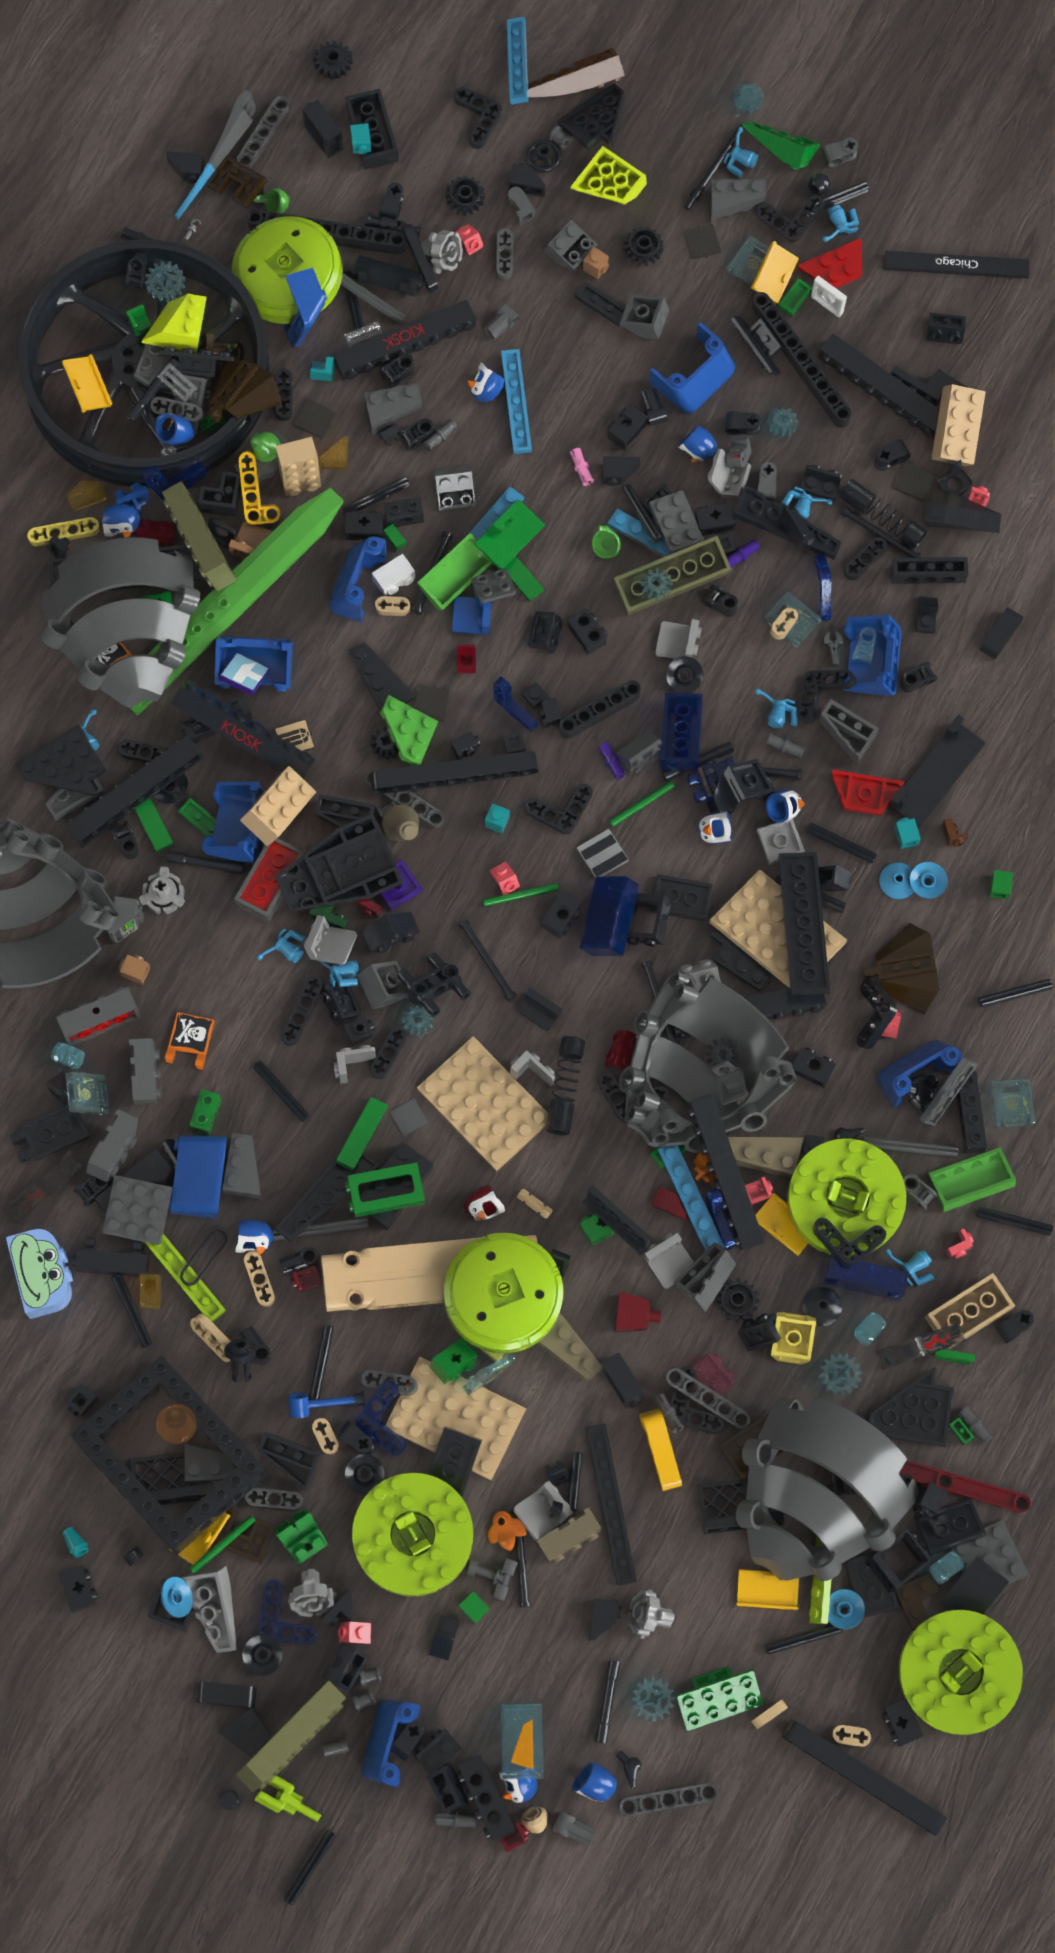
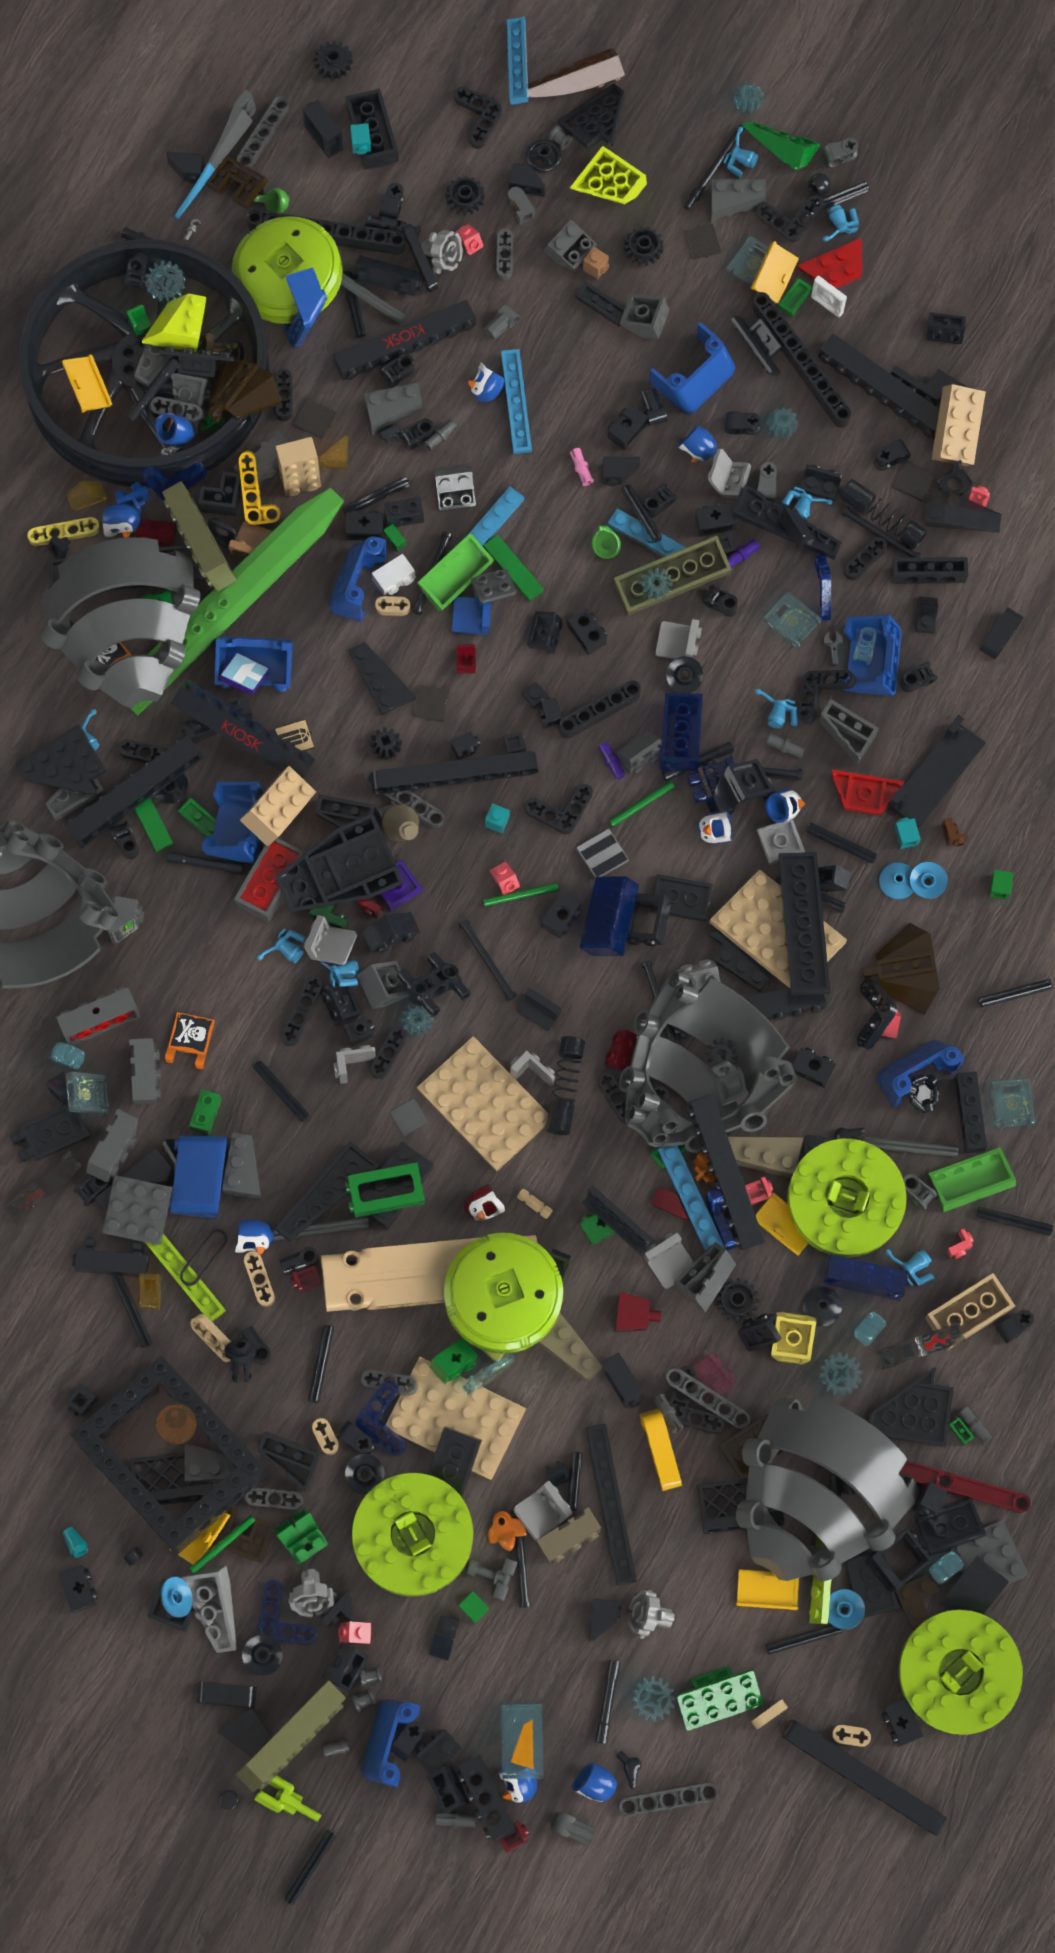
brick [6,1229,73,1319] -> none
medium nougat brick [119,954,150,985] -> none
light grey piece [139,867,185,914] -> none
clear tile [157,363,197,402] -> none
bright green hat [250,432,280,462] -> none
blue piece [288,1391,365,1418] -> none
teal panel [310,357,335,382] -> none
green tile [336,1097,388,1171] -> none
clear tile [344,321,383,348] -> none
bright green plate [380,695,438,766] -> none
green bracket [475,500,545,570] -> none
clear blue beam [493,676,539,732] -> none
tan cone [520,1806,547,1834] -> none
black hand [549,1500,564,1518] -> none
dark grey plate [648,490,704,554] -> none
dark grey leg [726,436,752,468] -> none
tan beam [770,608,798,640] -> none
black beam [812,1218,887,1267] -> none
black tile [884,251,1029,279] -> none
dark grey tile [919,1057,978,1126] -> none
green tile [933,1349,975,1365] -> none

